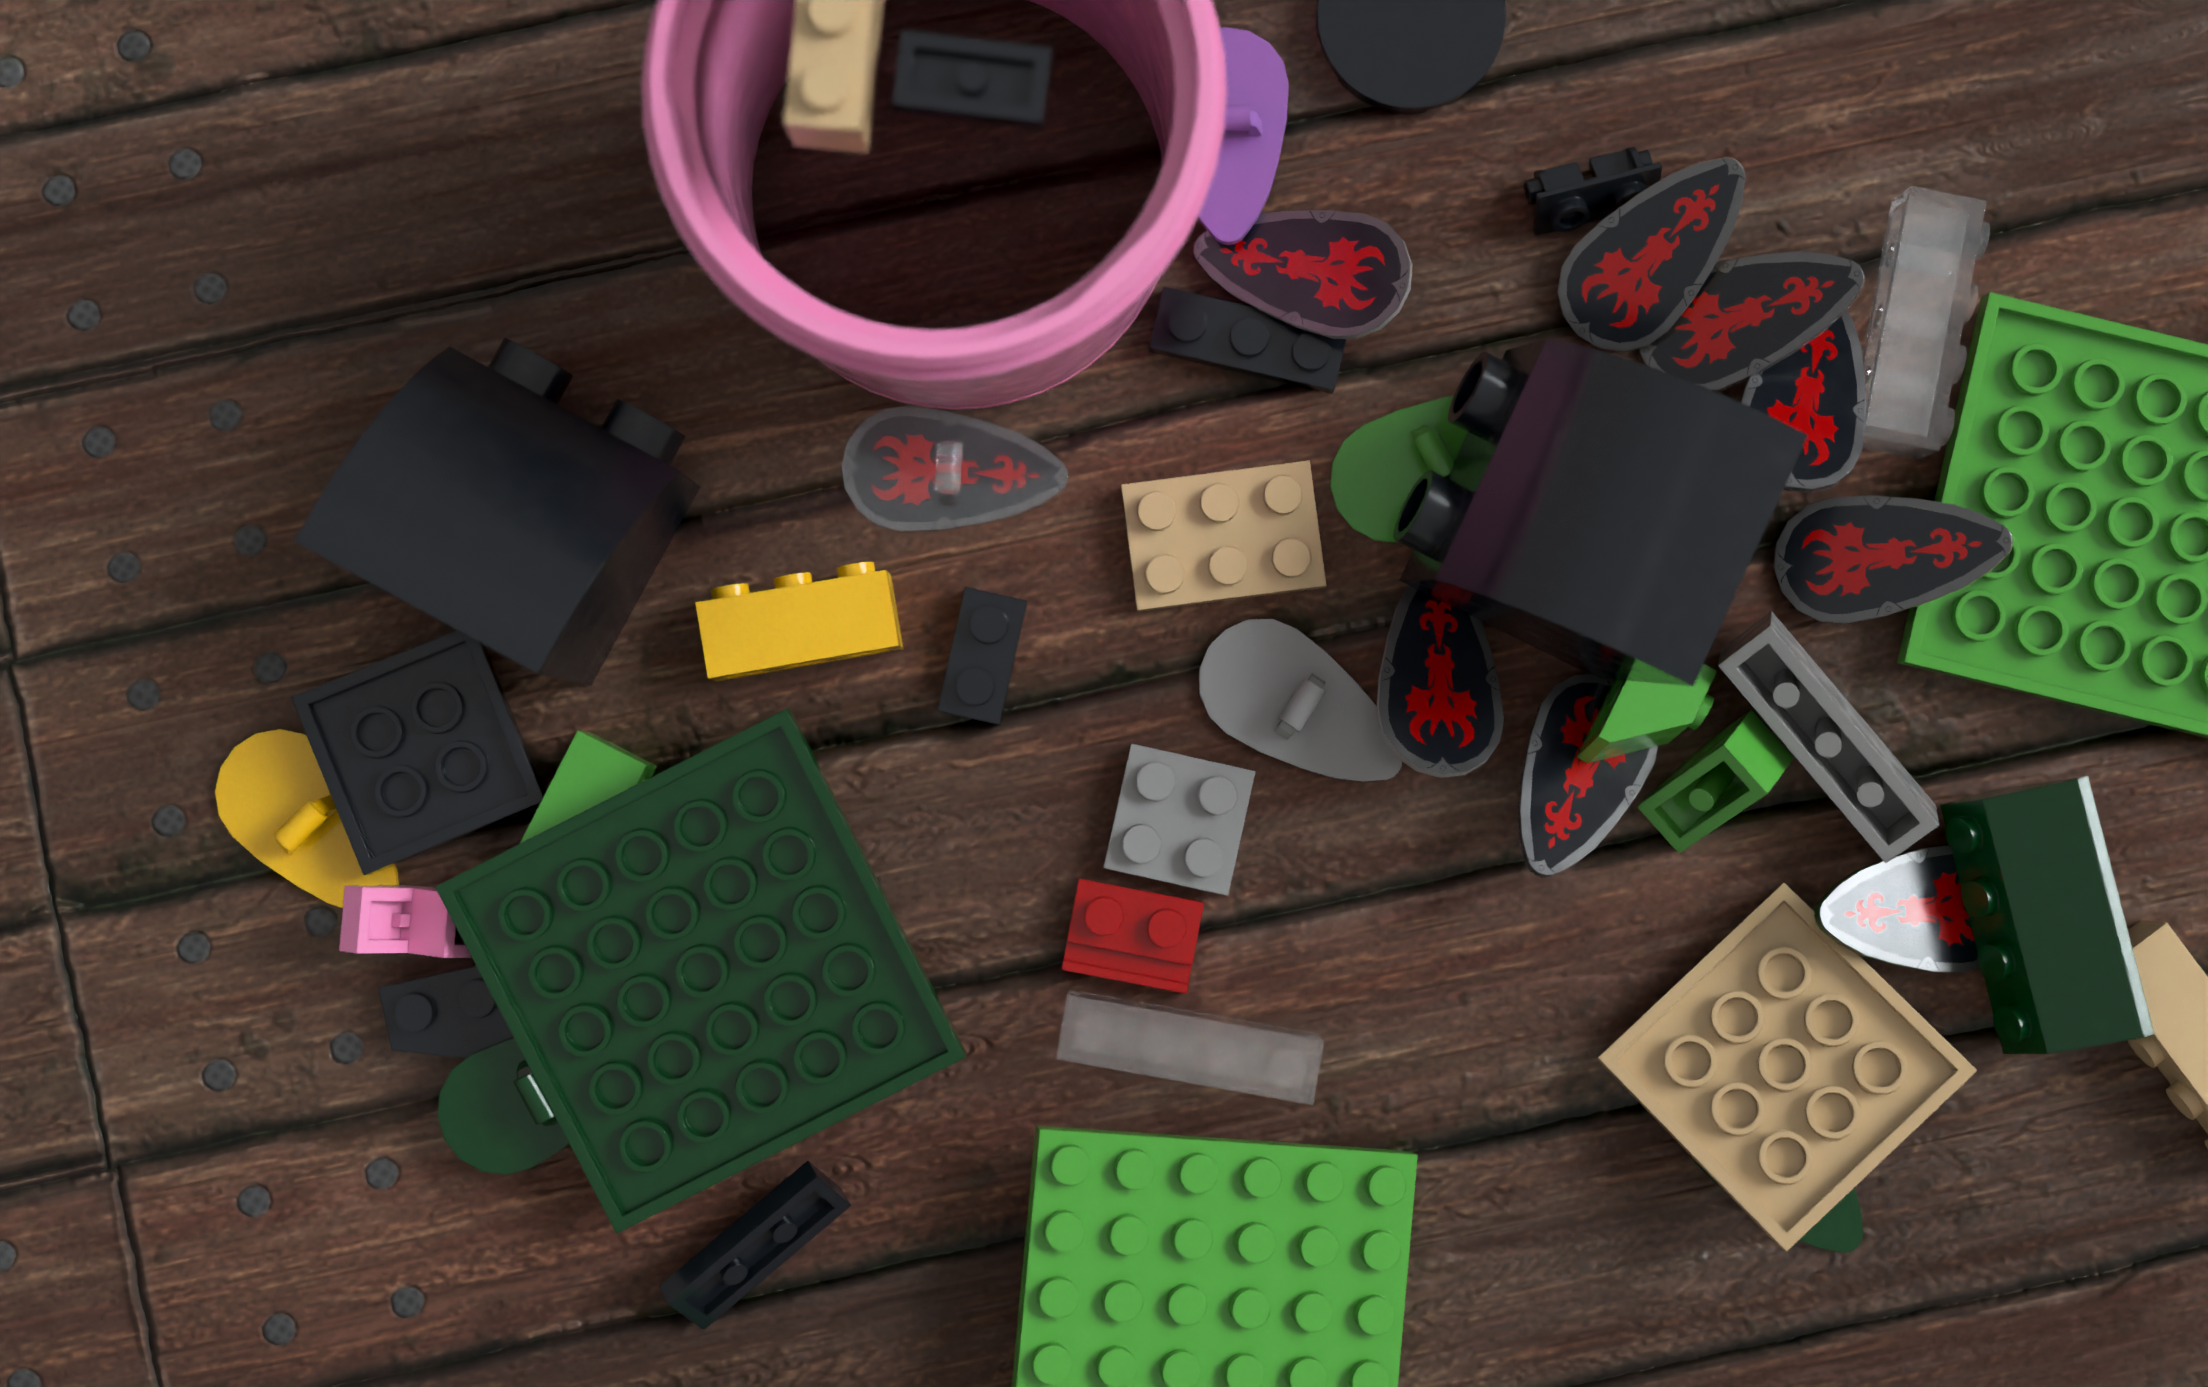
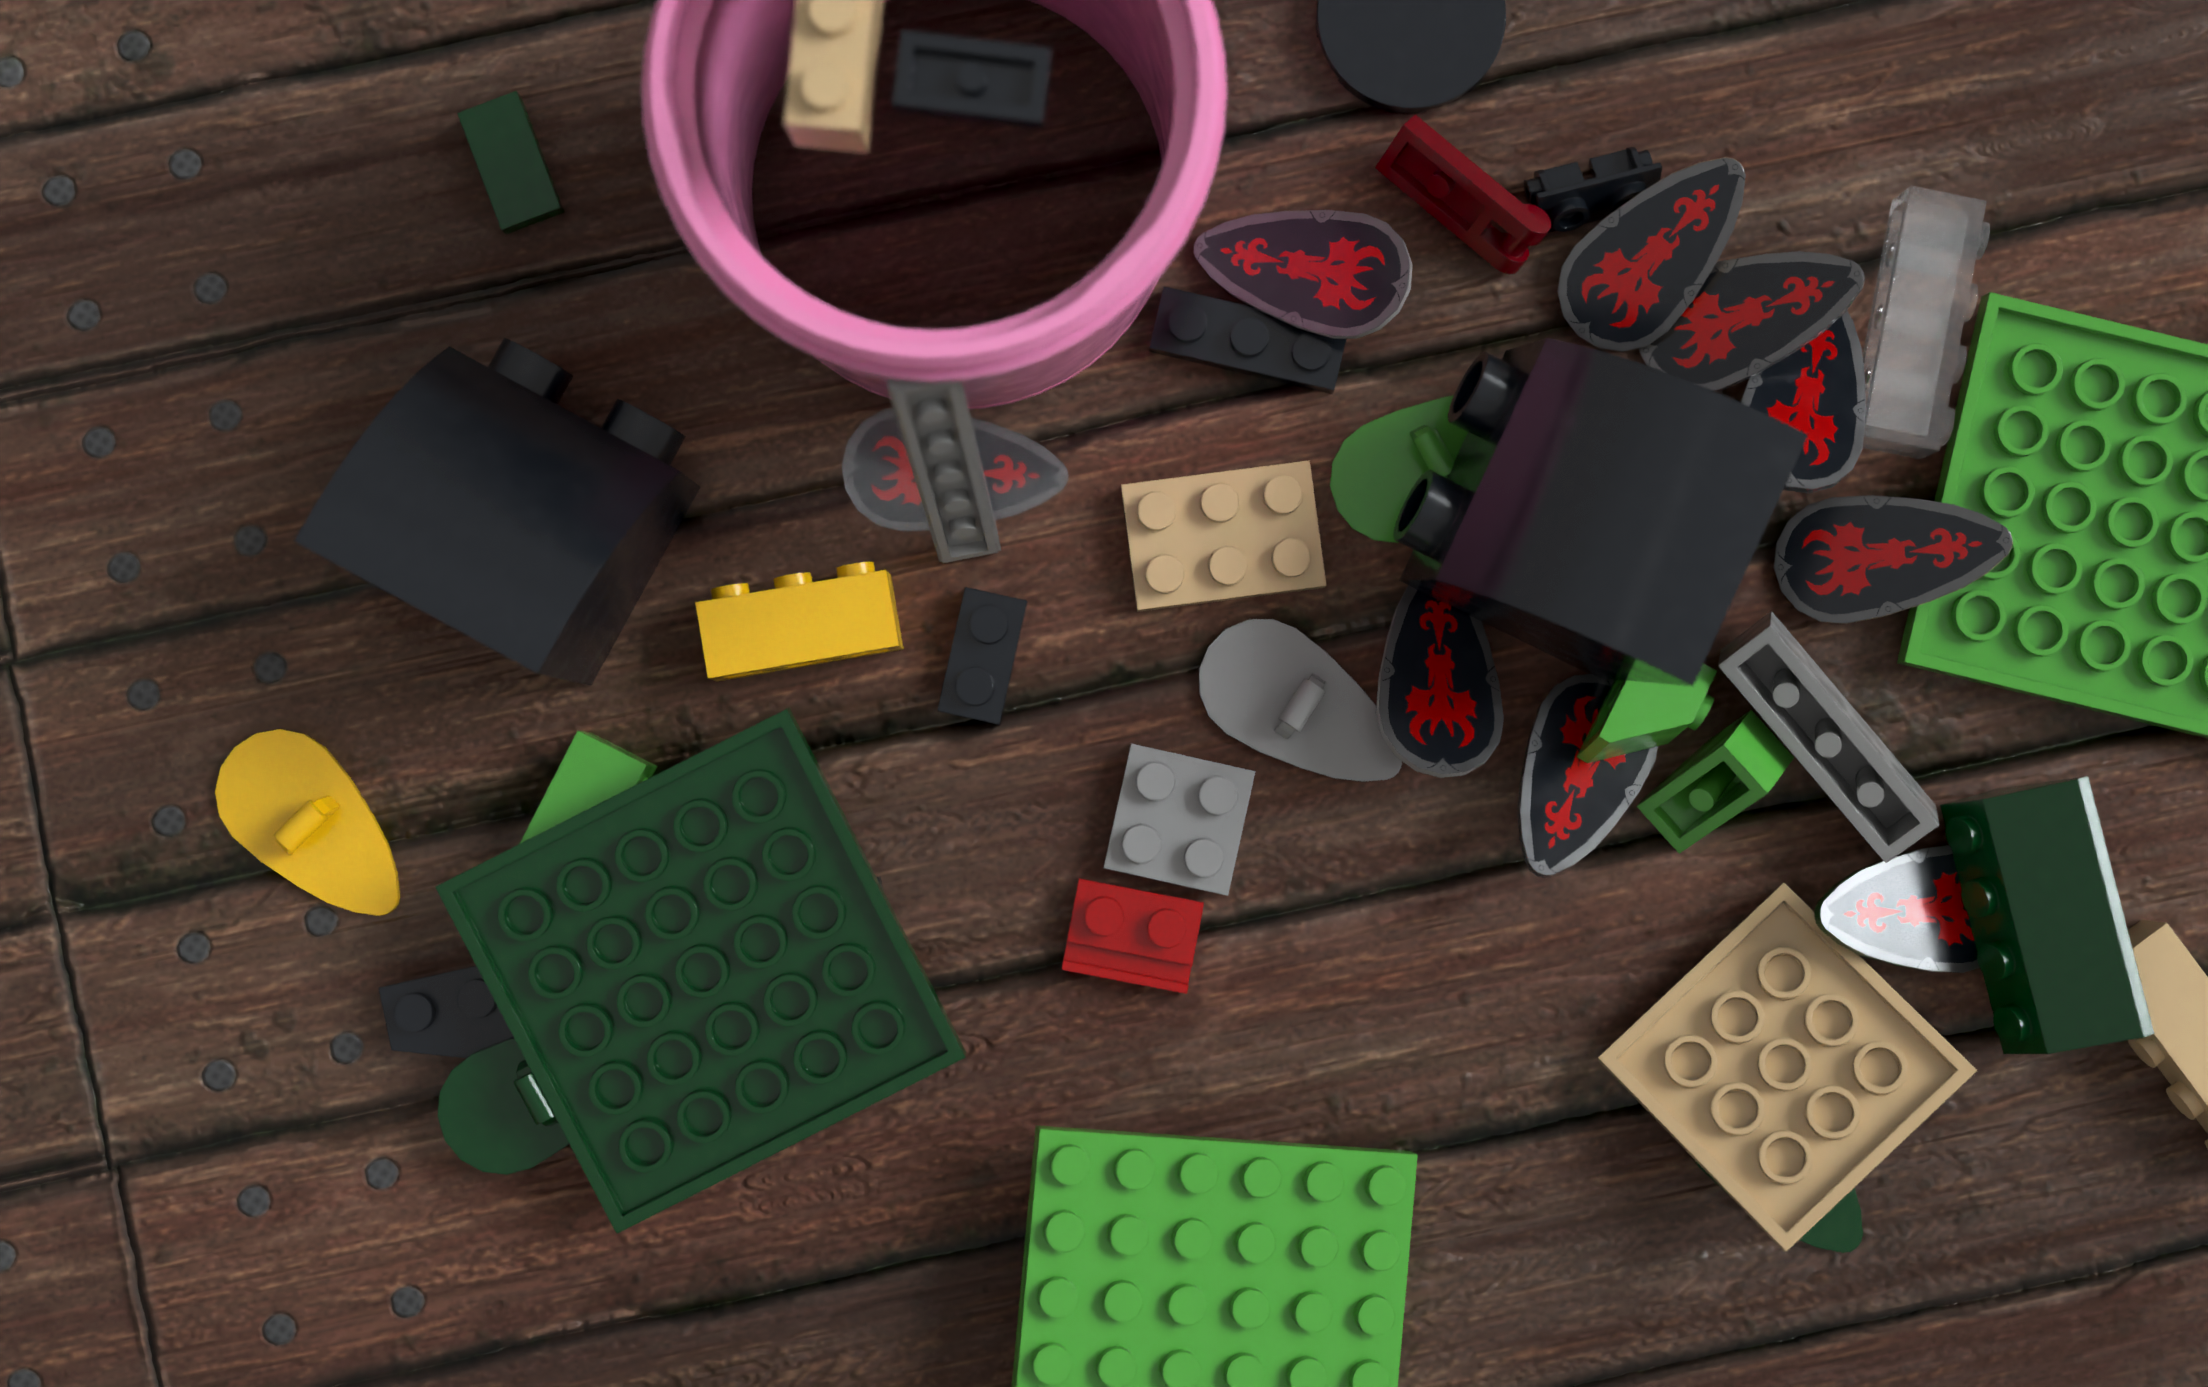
black plate [291,630,545,875] -> none
bright pink brick [339,885,472,958] -> none
black plate [659,1161,852,1330] -> none
clear brick [1056,989,1324,1105] -> none
medium lavender shield [1198,27,1289,245] -> none
none -> dark green tile [457,91,565,234]
none -> light grey tile [886,379,1001,563]
none -> dark red plate [1375,114,1551,274]

